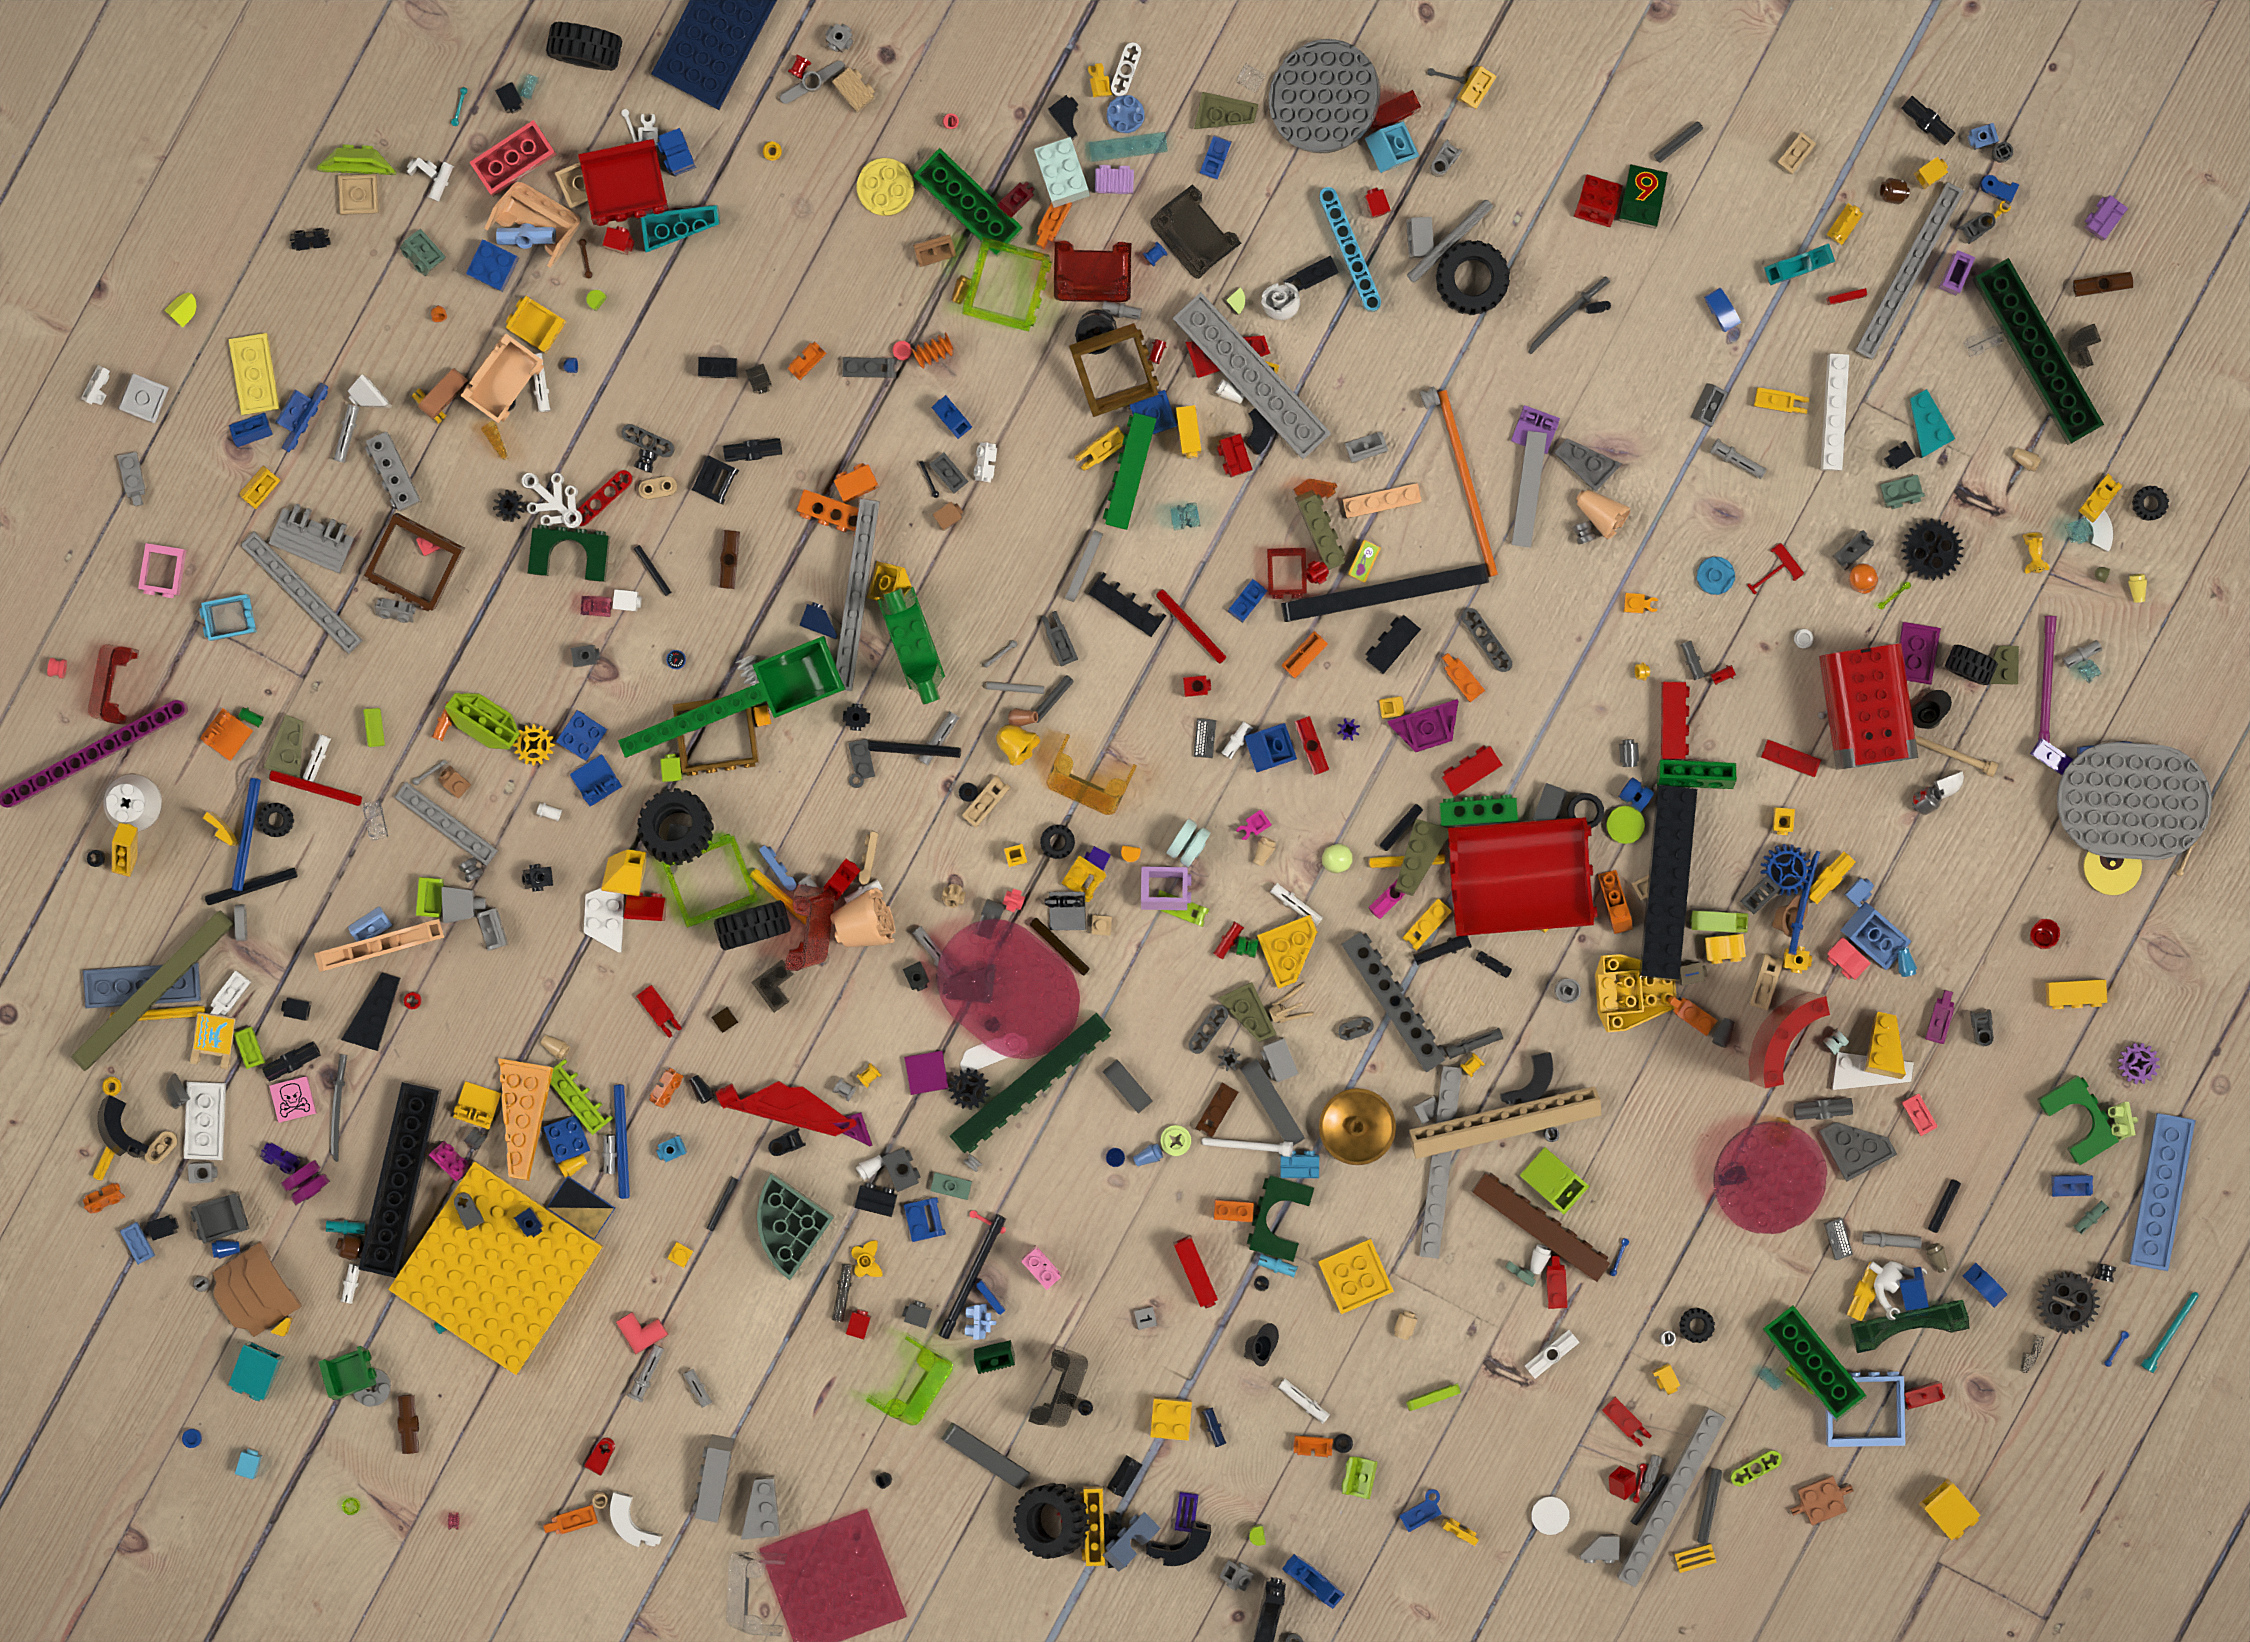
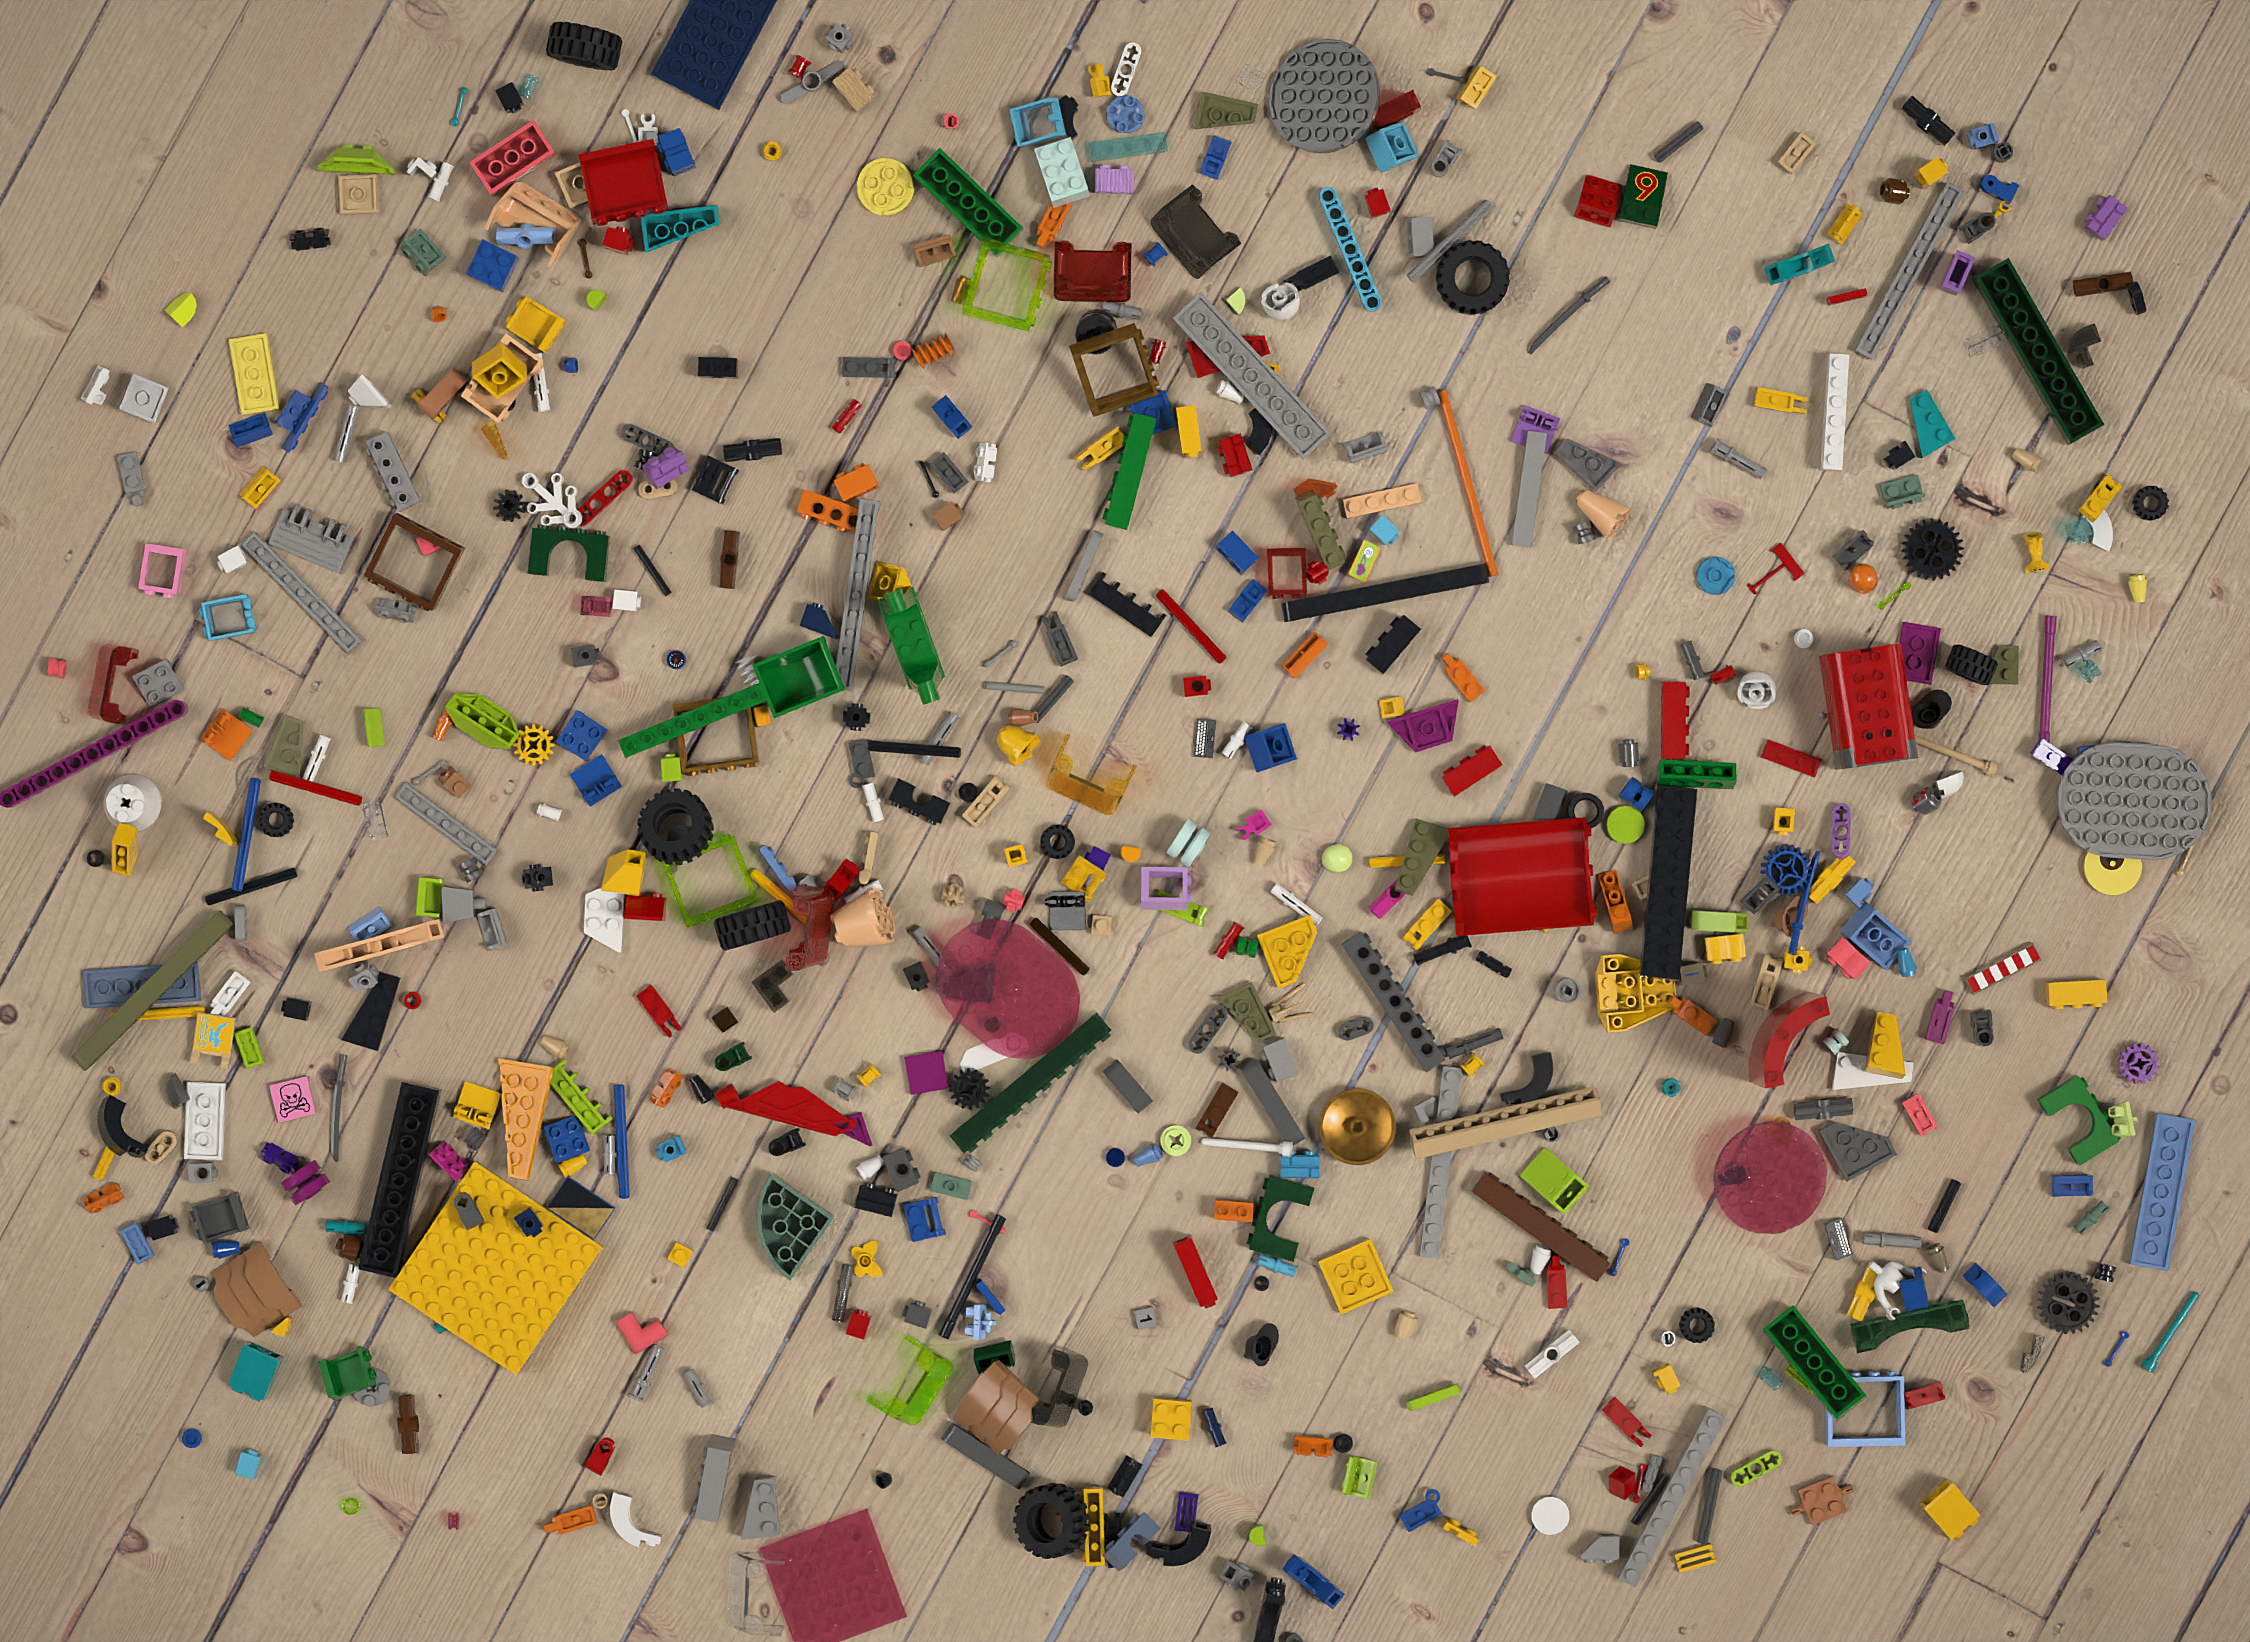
black piece [262,1041,321,1082] -> none
clear smoke brick [746,363,773,395] -> none
orange hinge [787,341,827,381] -> none
dark red hinge [997,181,1035,218] -> none
bright pink window [1021,1245,1062,1290] -> none
clear light blue wheel [1170,502,1200,531] -> none
white pin [1278,1378,1330,1424] -> none
red piece [1294,716,1329,775] -> none
black axle [1380,804,1423,851] -> none
green brick [1439,794,1518,826] -> none
dark grey beam [1461,608,1512,672] -> none
black piece [1585,301,1611,314] -> none
light orange plate [1624,593,1658,614] -> none
blue slope [1704,287,1741,332] -> none
red hair [2030,919,2060,949] -> none
olive hinge [2095,567,2110,583] -> none
none -> light grey hinge [132,659,184,707]
none -> white brick [217,546,250,574]
none -> light grey brick [347,959,379,993]
none -> yellow brick [472,342,527,400]
none -> medium lavender brick [642,447,689,489]
none -> dark green piece [715,1041,752,1071]
none -> red axle [832,399,862,434]
none -> white pin [862,782,884,822]
none -> black arch [889,778,951,826]
none -> medium nougat slope [954,1360,1040,1455]
none -> window [1010,98,1066,147]
none -> blue hinge [1215,530,1259,575]
none -> medium azure brick [1369,515,1399,545]
none -> teal plate [1662,1078,1681,1097]
none -> white cylinder [1737,670,1776,709]
none -> medium lavender beam [1832,803,1851,859]
none -> tile [1964,943,2042,995]
none -> black beam [2127,281,2147,315]

